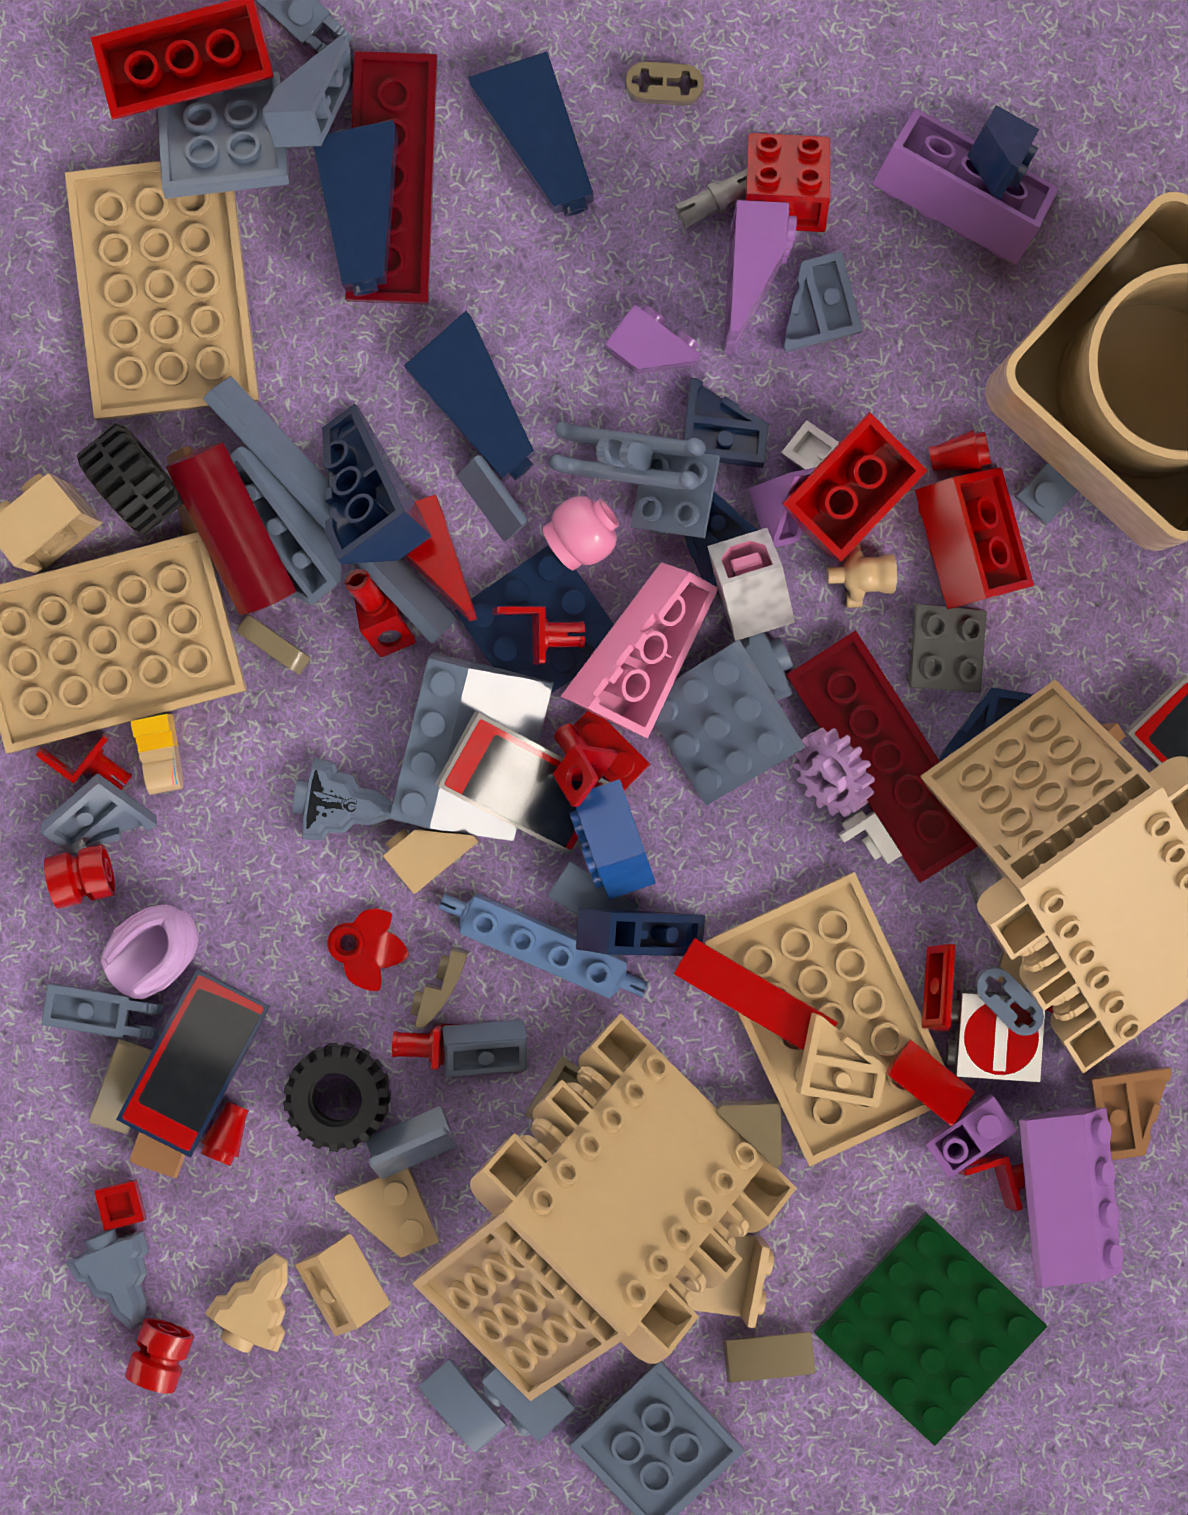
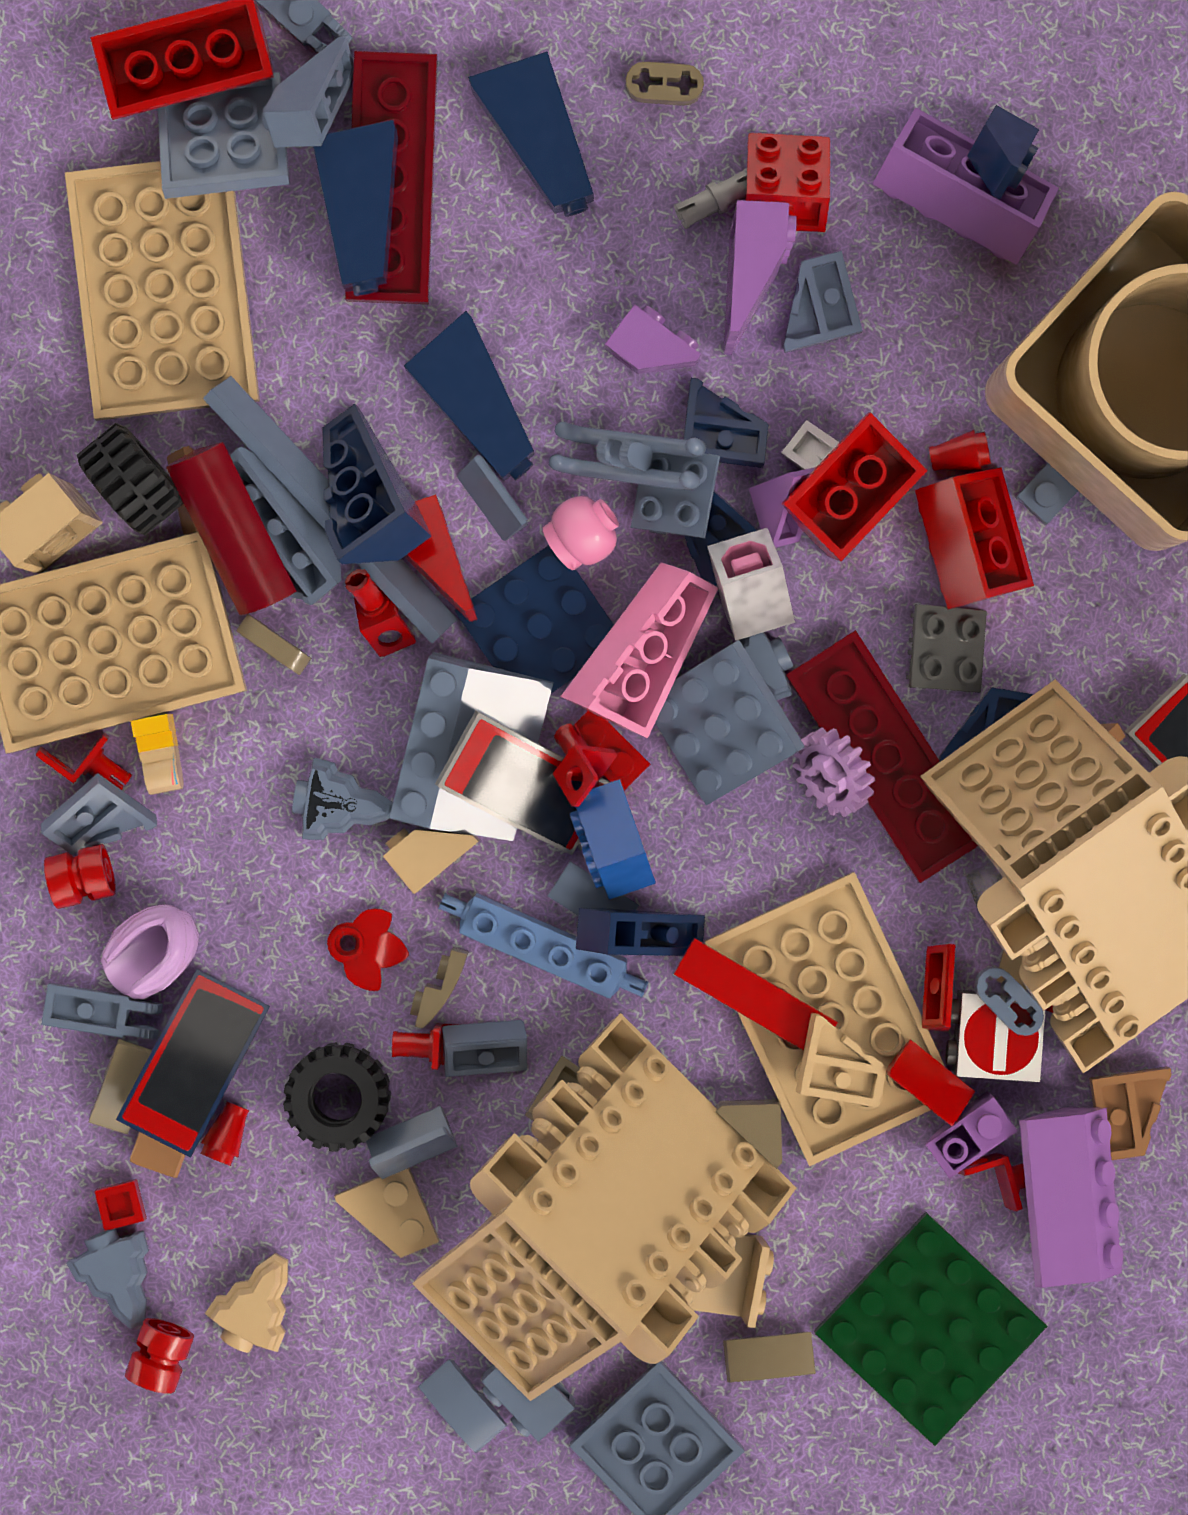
tan panel [295,1234,390,1337] -> none
red bracket [492,607,585,664] -> none
tan piece [826,544,897,608] -> none
white bracket [838,810,902,864] -> none

